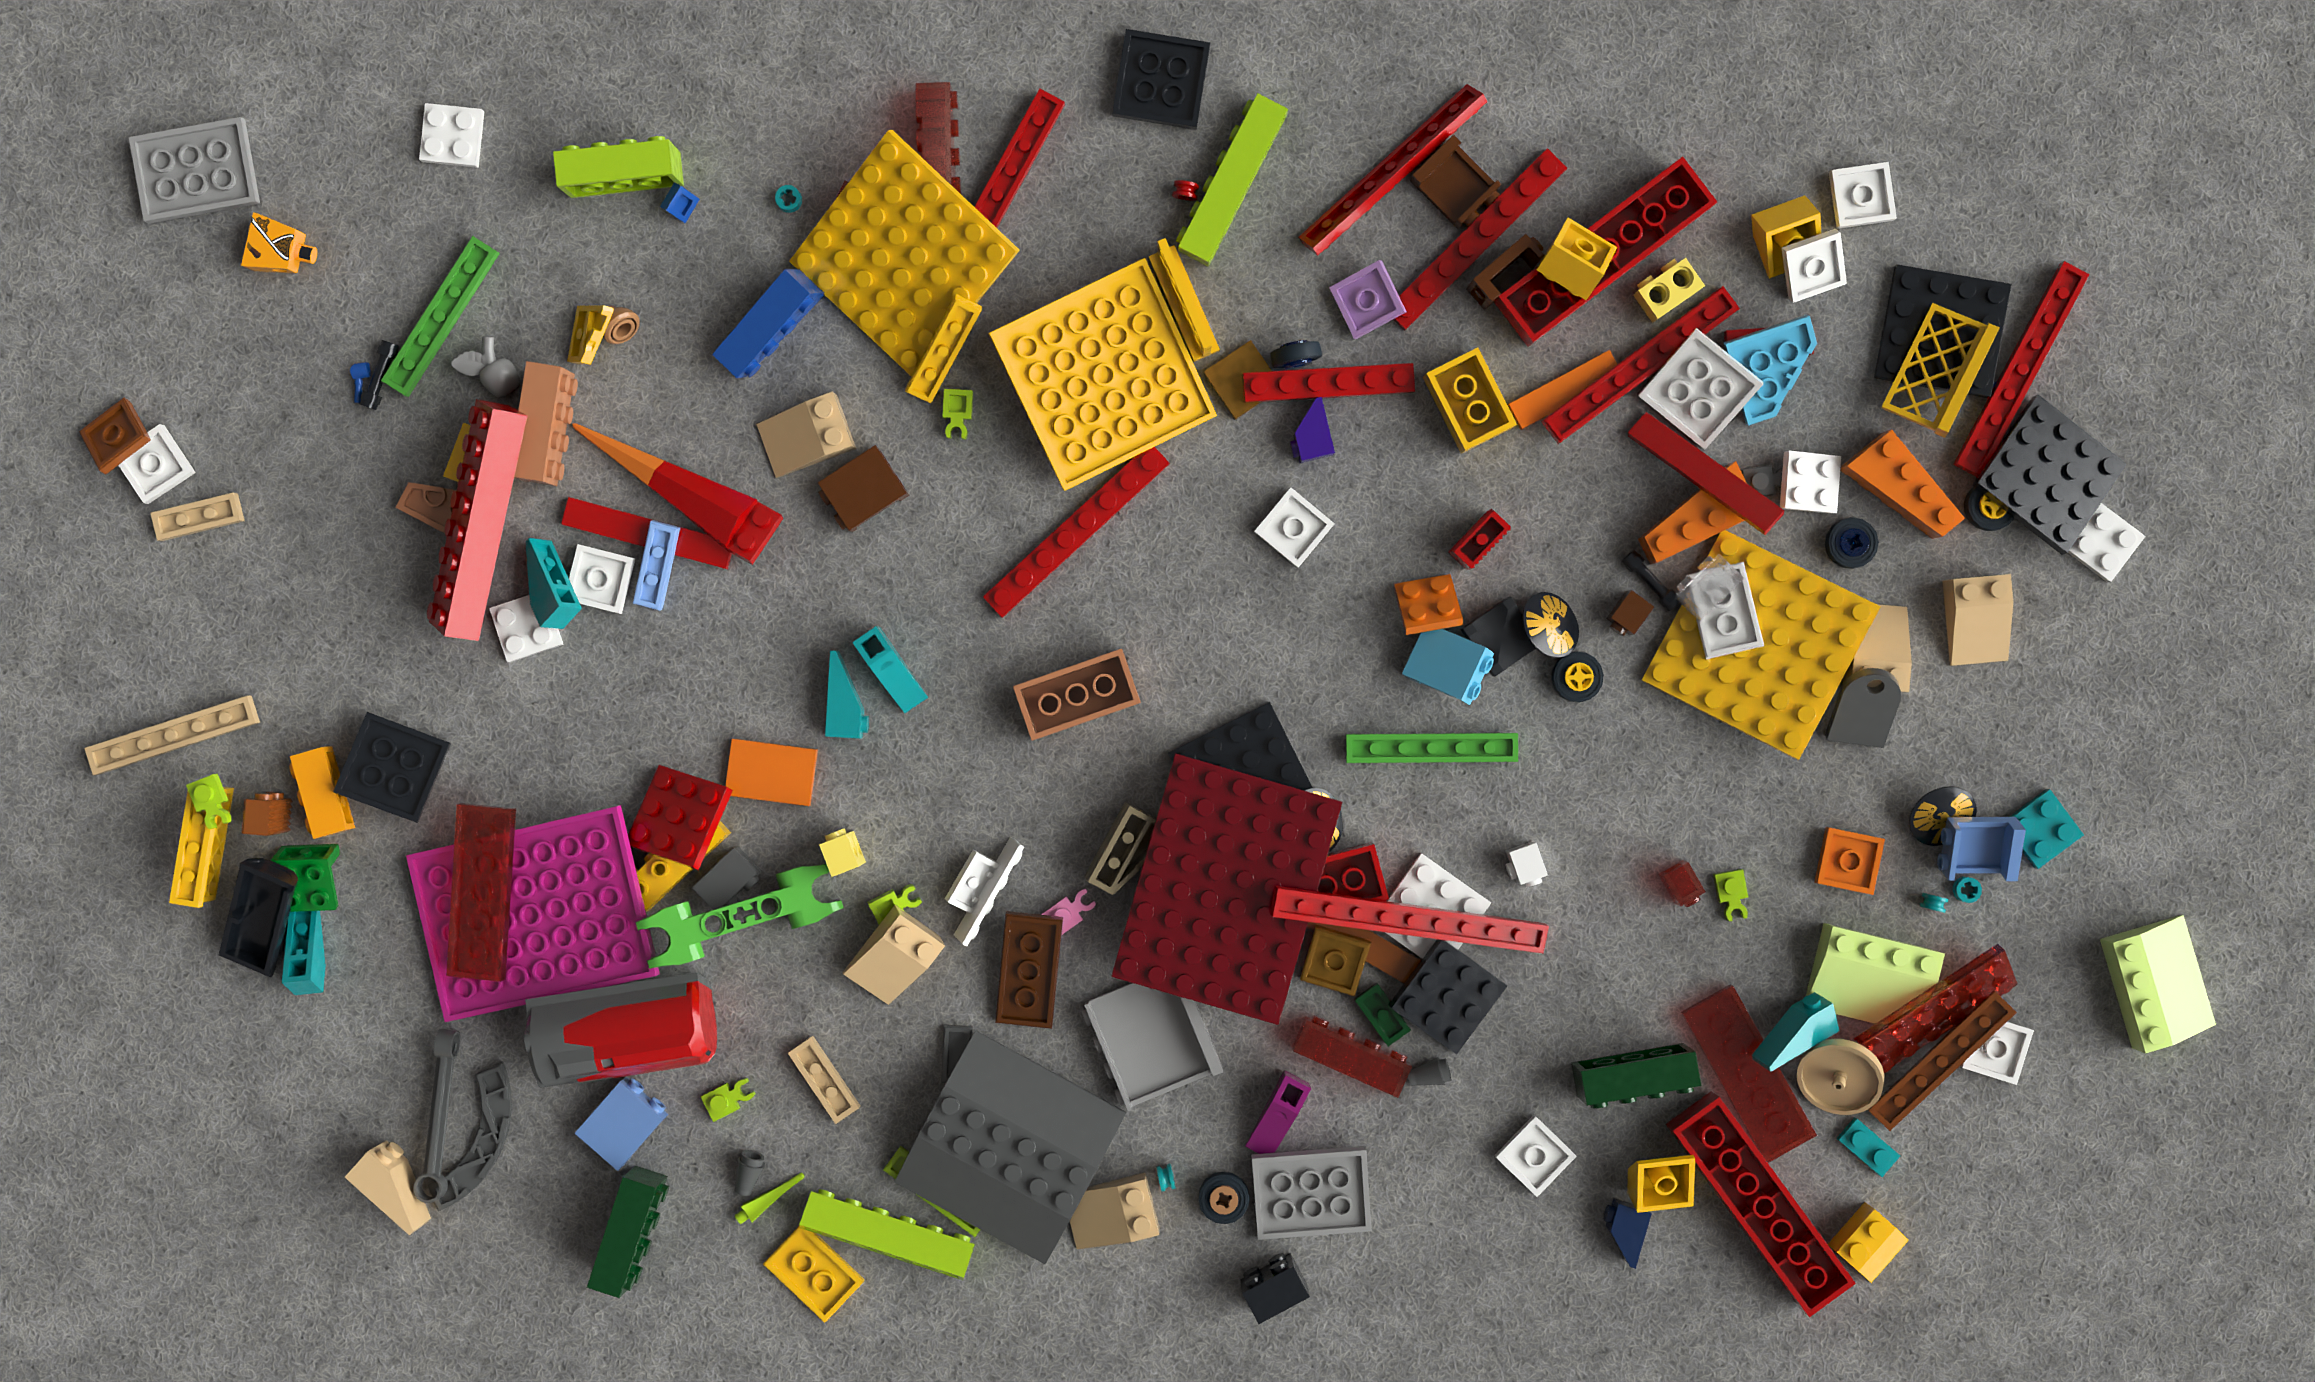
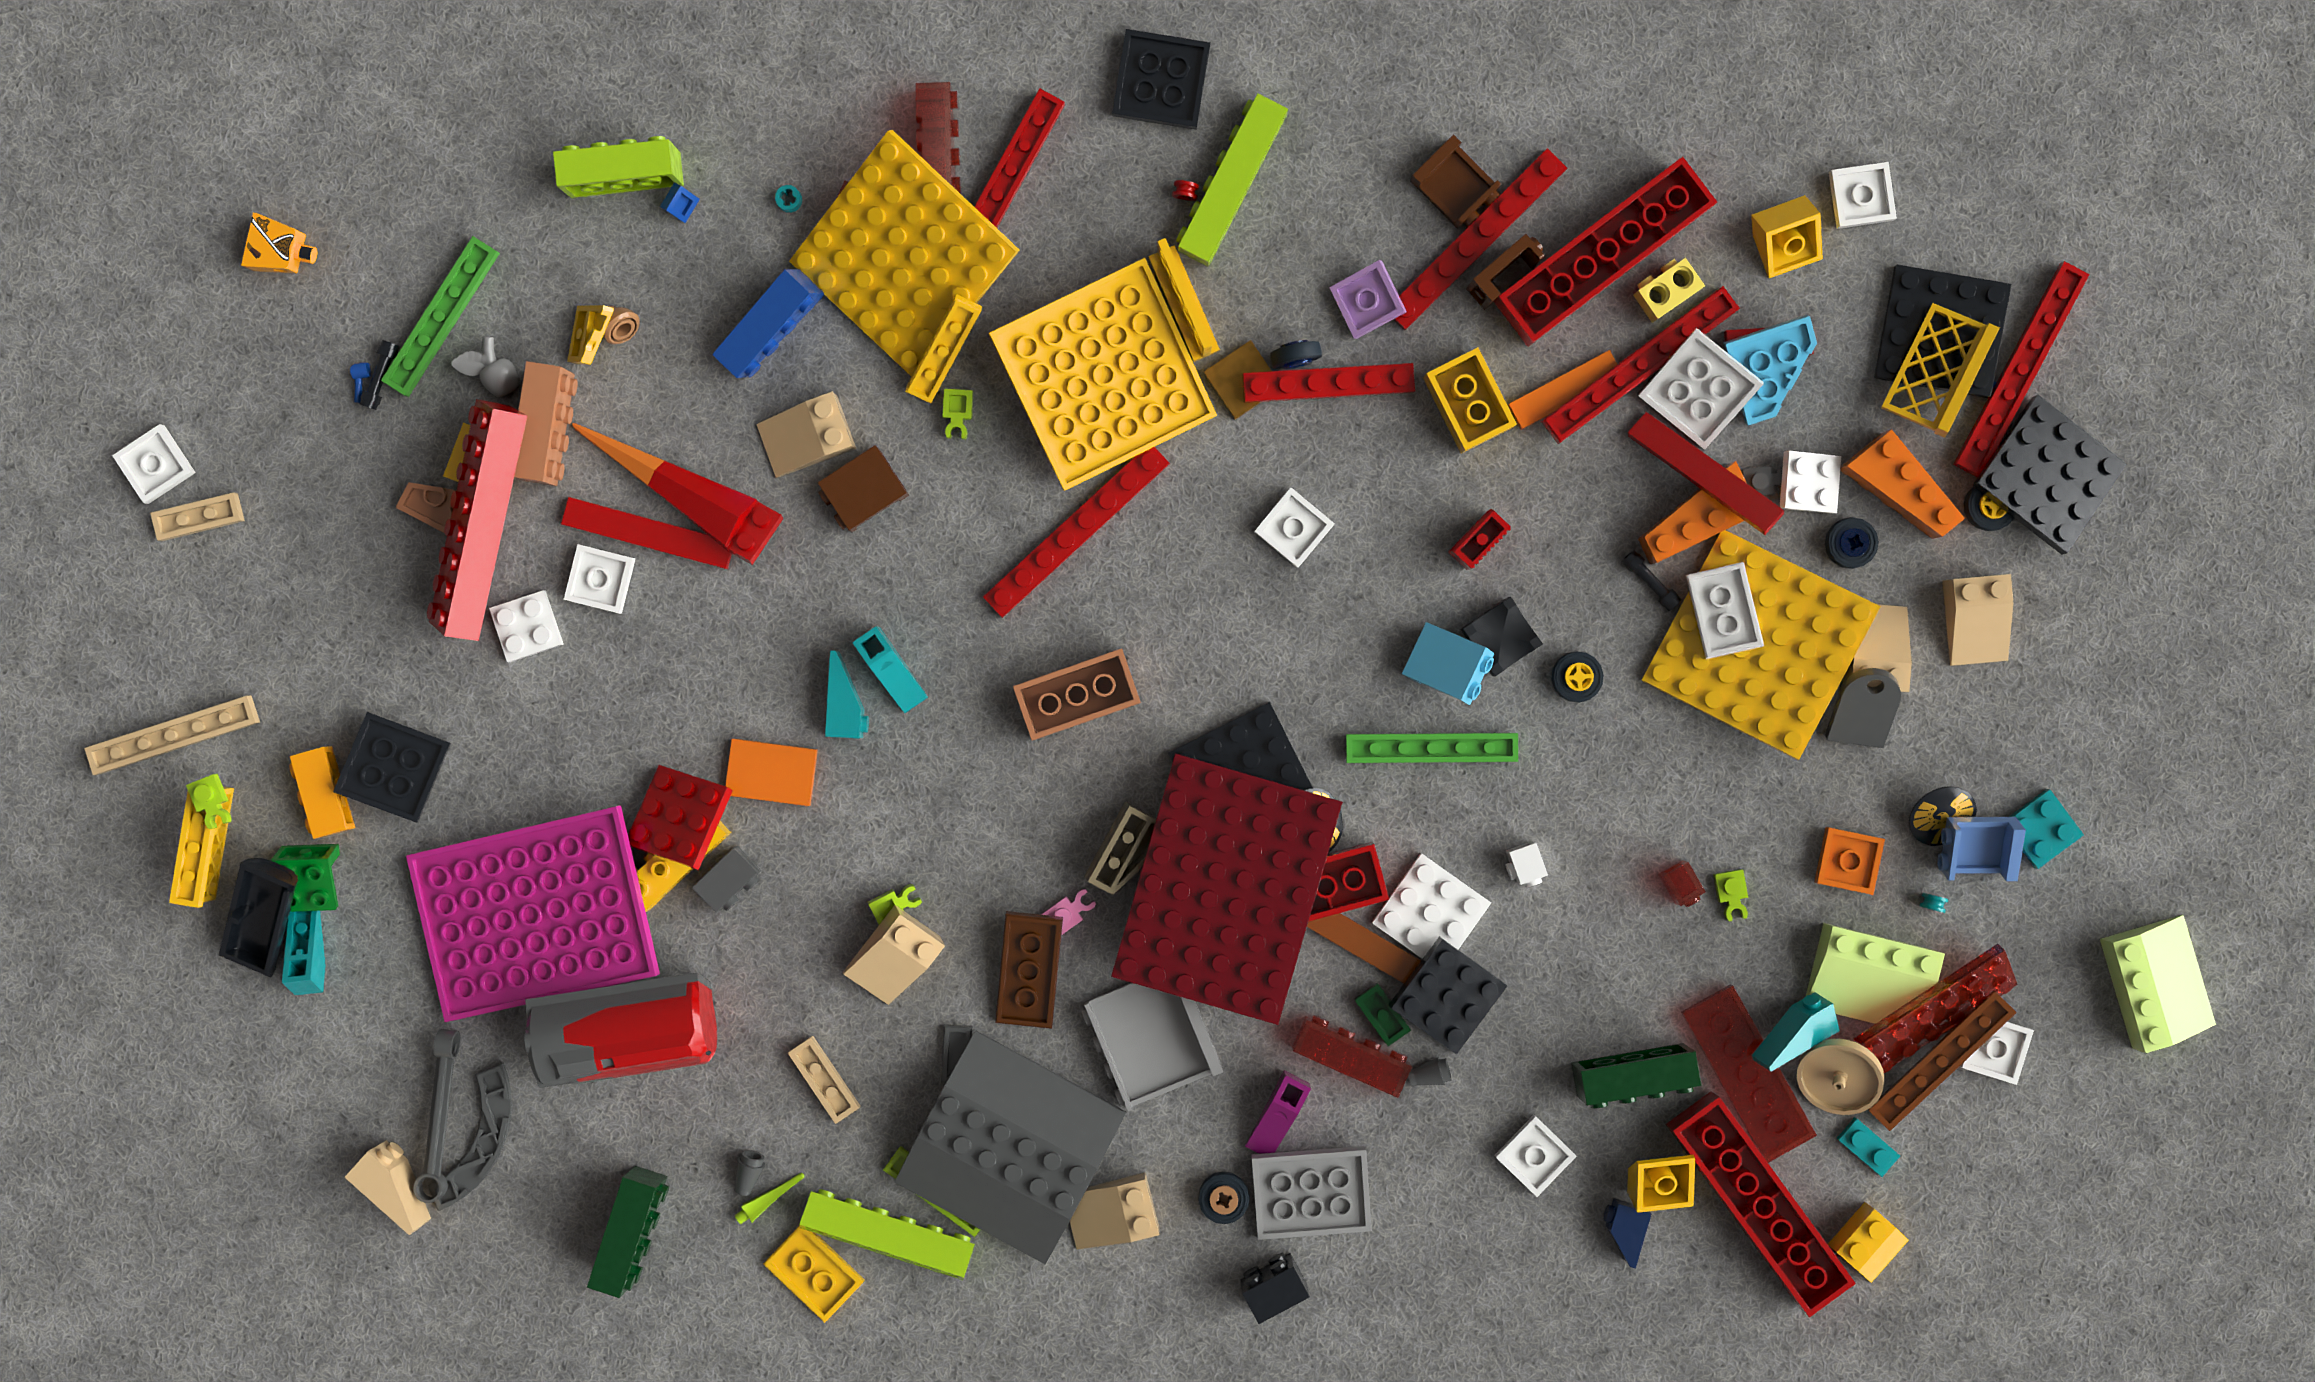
dark orange tile [79,397,151,474] -> none
light grey plate [129,117,260,224] -> none
dark orange brick [242,792,293,836] -> none
white plate [419,103,484,168] -> none
clear red plate [446,803,516,982] -> none
teal slope [526,538,582,629] -> none
medium blue panel [575,1077,669,1171] -> none
light blue tile [633,520,680,611] -> none
bright green piece [635,864,844,969] -> none
lime plate [701,1078,756,1122] -> none
light yellow brick [819,828,866,877] -> none
white bracket [945,837,1024,946] -> none
teal bush [1156,1163,1176,1192] -> none
plate [1270,886,1549,954] -> none
dark purple slope [1290,397,1335,463] -> none
red plate [1298,84,1488,256] -> none
pearl gold tile [1300,925,1371,997] -> none
orange plate [1394,574,1463,635] -> none
shield [1522,592,1579,658] -> none
yellow slope [1537,218,1617,300] -> none
reddish brown brick [1606,590,1654,636] -> none
clear brick [1675,554,1744,622] -> none
white plate [1781,229,1847,303] -> none
teal bush [1952,877,1982,903] -> none
white plate [2068,503,2146,582] -> none

